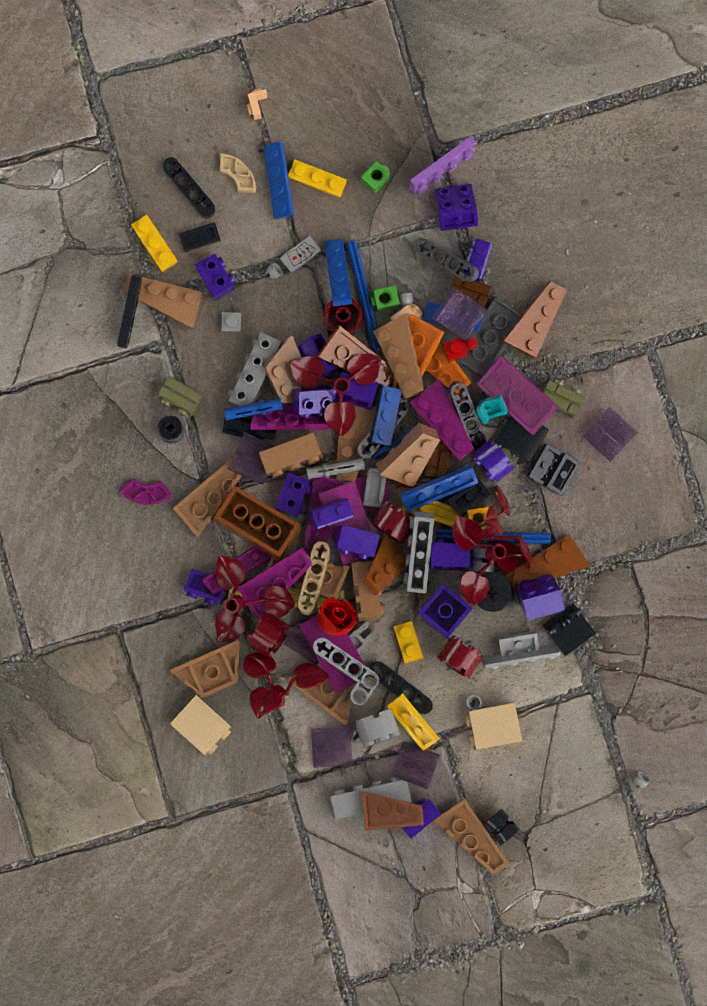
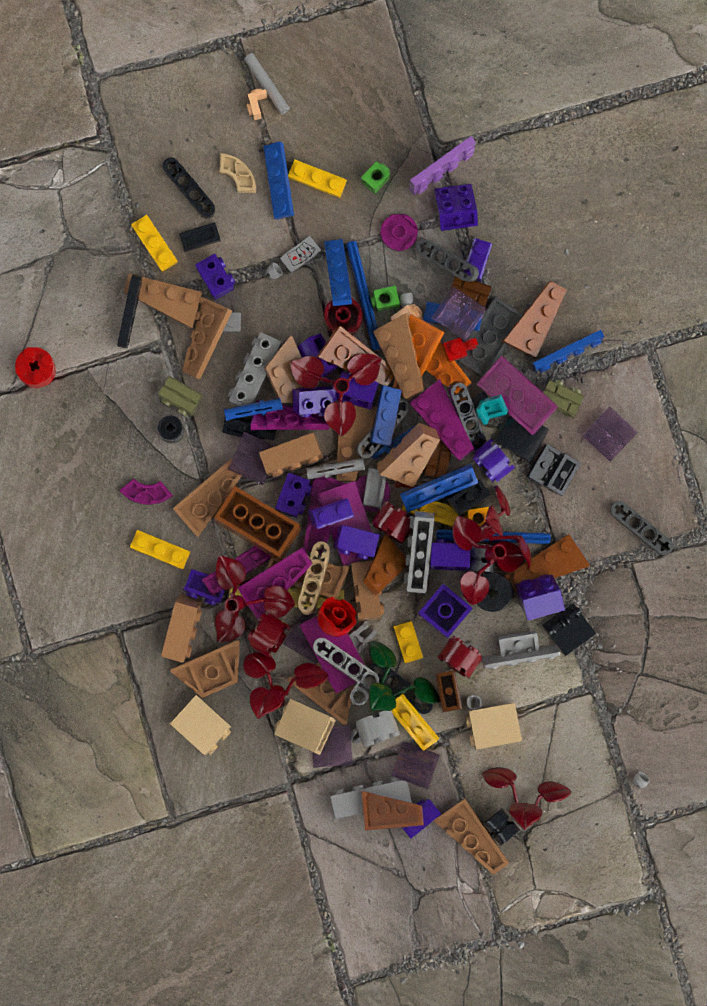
none -> red brick [15,347,56,389]
none -> yellow plate [130,530,191,570]
none -> medium nougat wedge [161,593,203,663]
none -> medium nougat wing [182,297,232,380]
none -> light grey piece [244,53,290,115]
none -> tan brick [274,699,336,755]
none -> dark green plant [369,641,440,711]
none -> magenta tile [380,214,418,252]
none -> reddish brown brick [435,670,462,713]
none -> dark red plant [482,767,571,830]
none -> blue plate [532,330,604,373]
none -> dark grey beam [610,501,673,556]

